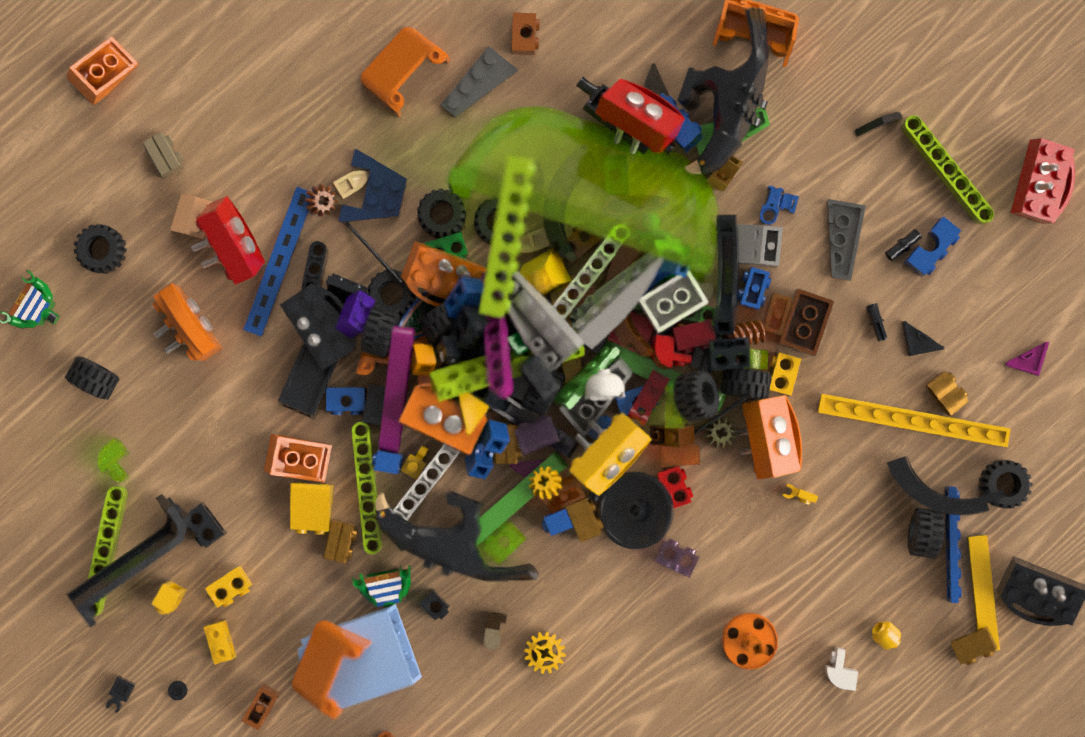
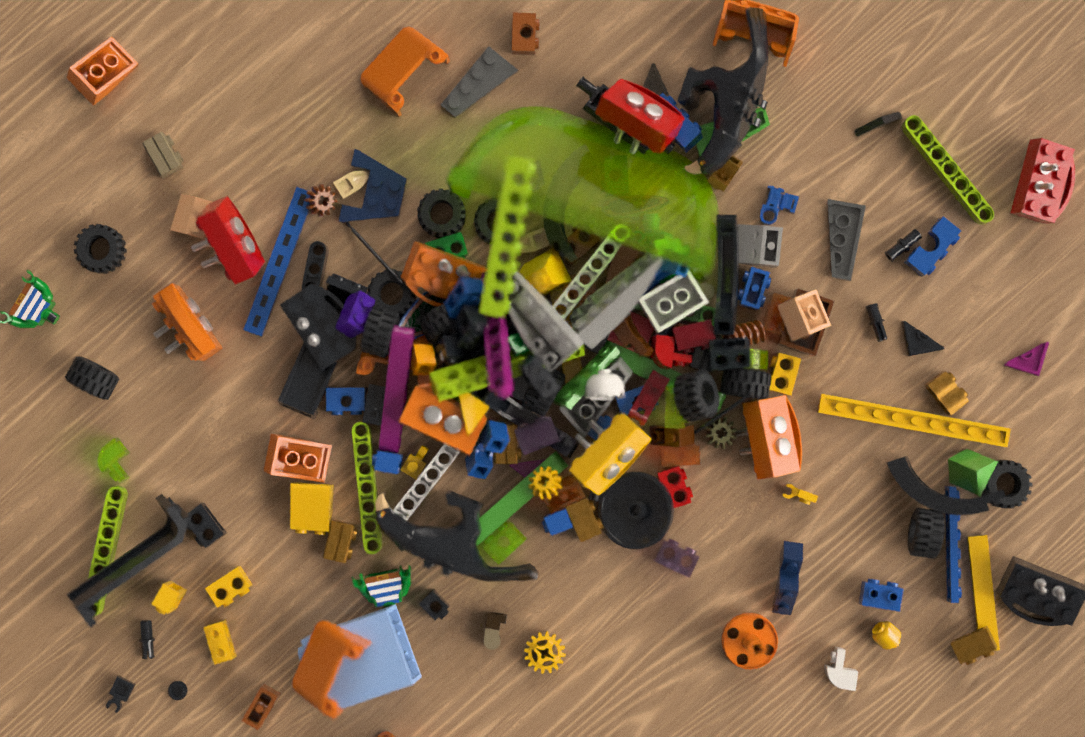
none -> black axle [139,620,155,659]
none -> dark blue arch [772,541,803,615]
none -> light nougat slope [777,290,831,341]
none -> blue brick [859,578,904,612]
none -> bright green slope [948,449,998,496]

